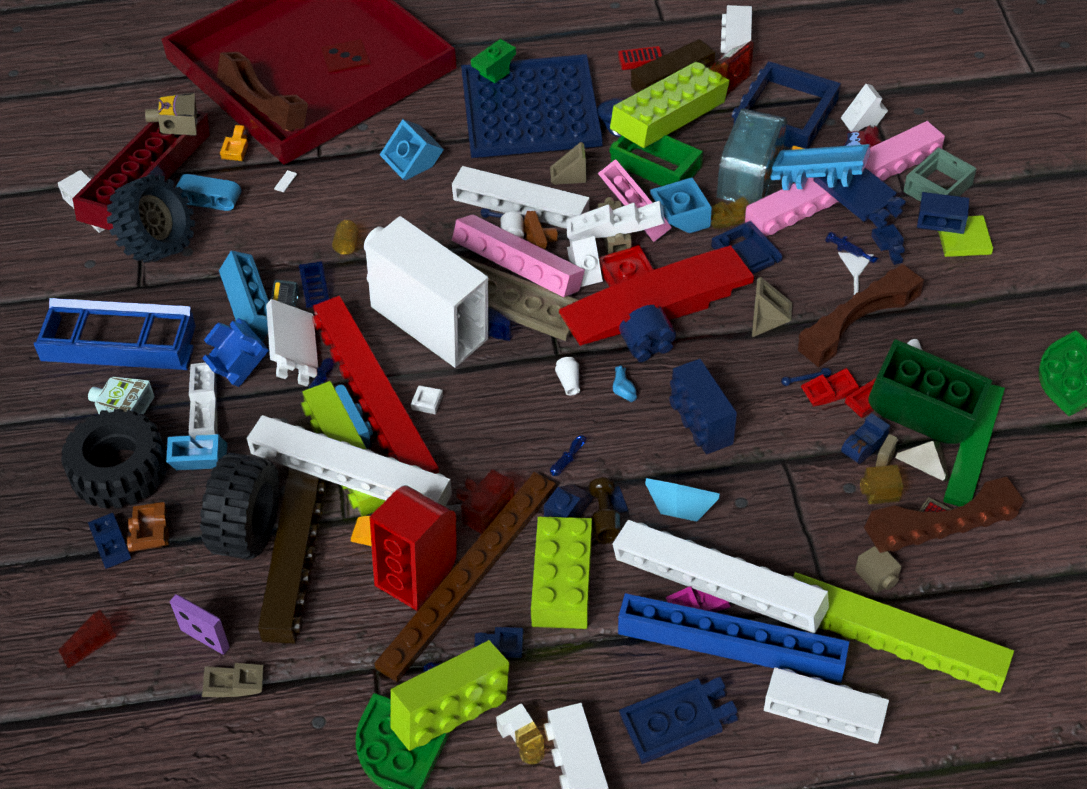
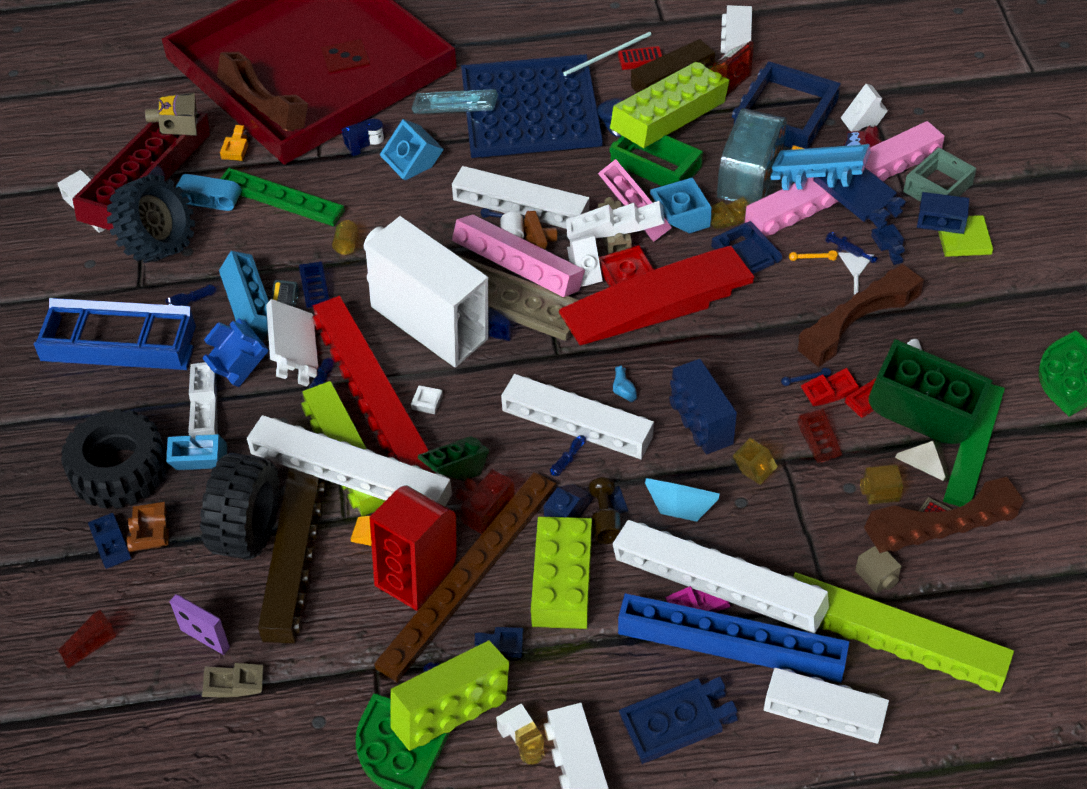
light aqua torso [88,377,155,416] -> none
white piece [274,170,297,192] -> none
dark azure hinge [335,385,373,449] -> none
green brick [471,39,516,83] -> none
dark tan slope [550,142,586,185] -> none
white cone [555,357,580,396] -> none
dark blue brick [619,305,676,362] -> none
dark tan slope [752,277,792,337] -> none
dark blue leg [841,413,890,464] -> none
dark tan tile [875,434,898,471] -> none
none -> clear blue piece [165,284,216,306]
none -> green tile [220,168,345,227]
none -> clear blue leg [341,119,385,156]
none -> clear light blue tile [411,89,498,114]
none -> dark green slope [418,436,489,481]
none -> white brick [501,374,654,459]
none -> light aqua axle [563,32,651,76]
none -> clear yellow brick [733,438,777,485]
none -> light orange hinge [789,250,838,261]
none -> clear red slope [797,408,842,463]

